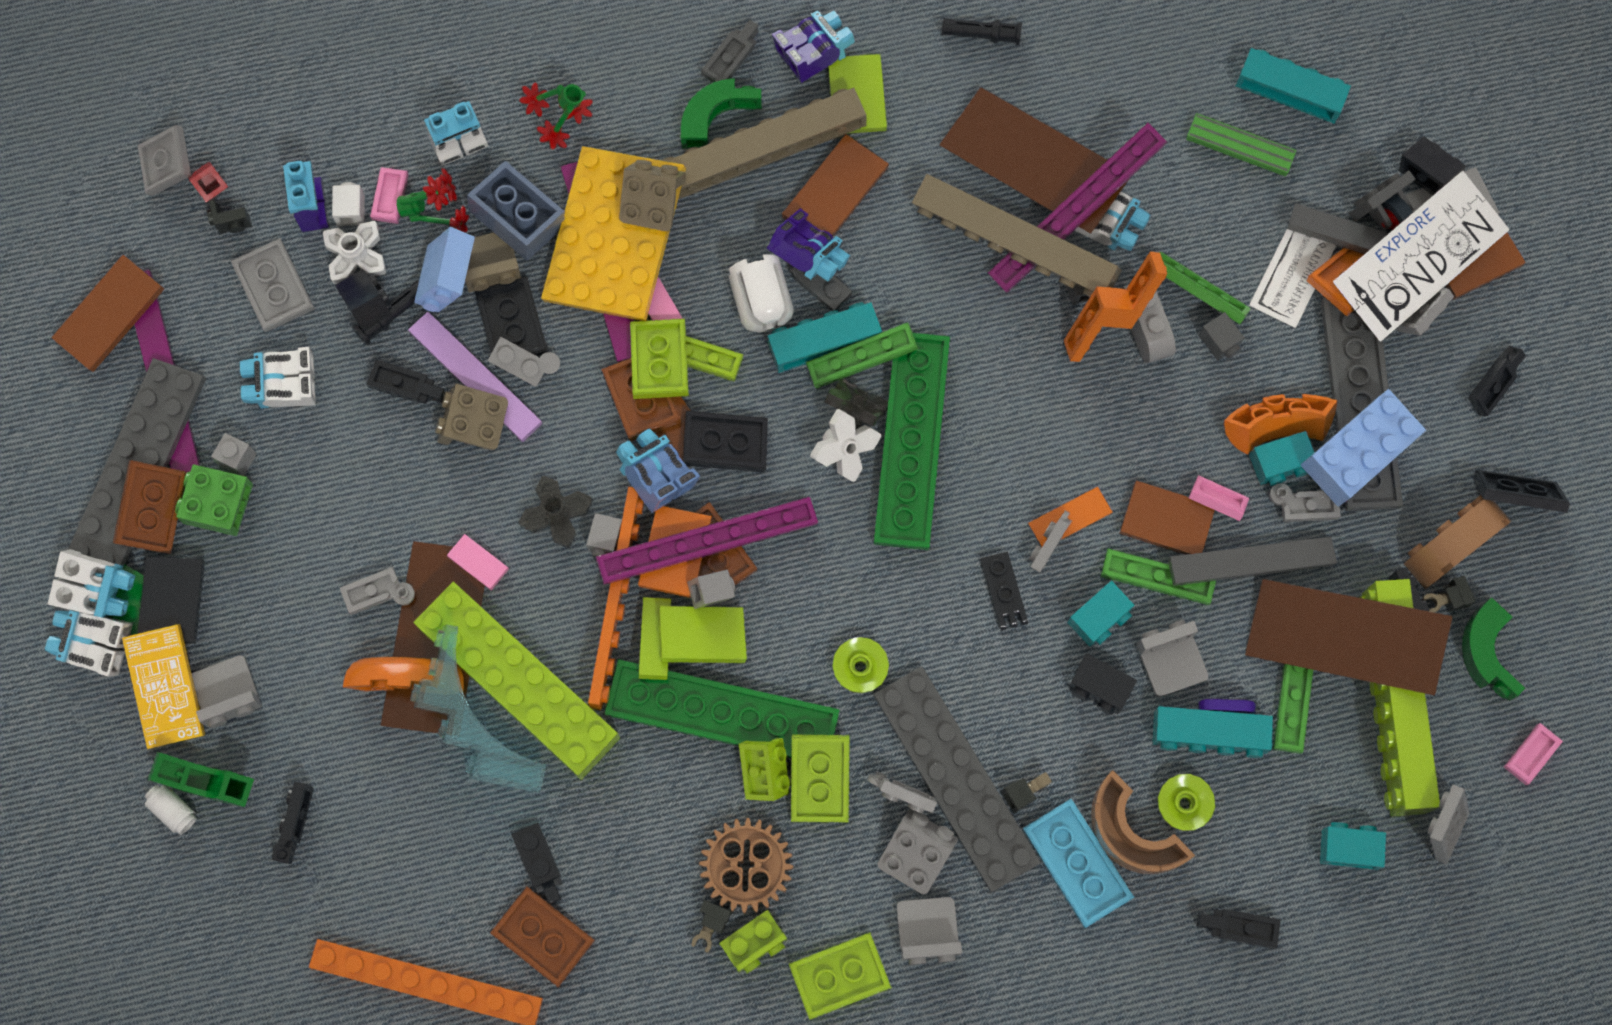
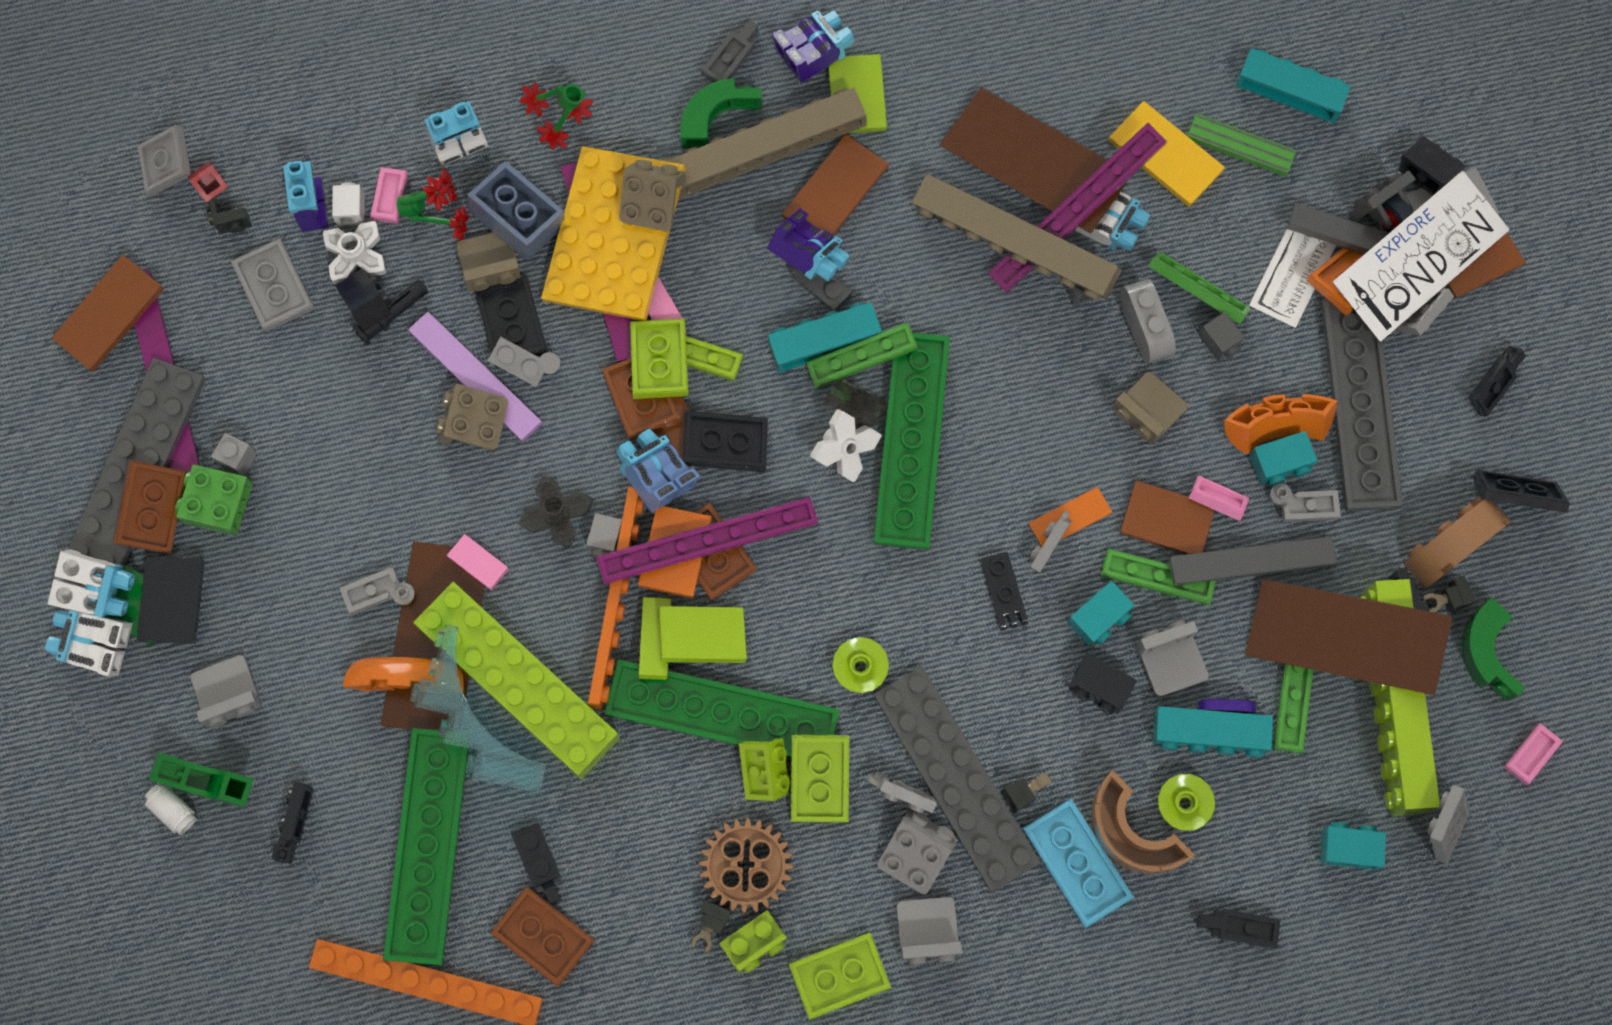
yellow tile [122,624,205,749] -> none
hips [240,347,316,408] -> none
black hinge [366,360,445,404] -> none
light blue brick [414,227,475,312] -> none
light grey brick [687,570,735,609] -> none
white cylinder [728,255,794,332] -> none
black pin [941,18,1022,46] -> none
orange bracket [1063,252,1167,362] -> none
light blue brick [1301,389,1426,507] -> none
none -> green plate [383,728,471,966]
none -> yellow tile [1108,101,1225,208]
none -> dark tan bracket [1112,372,1188,445]

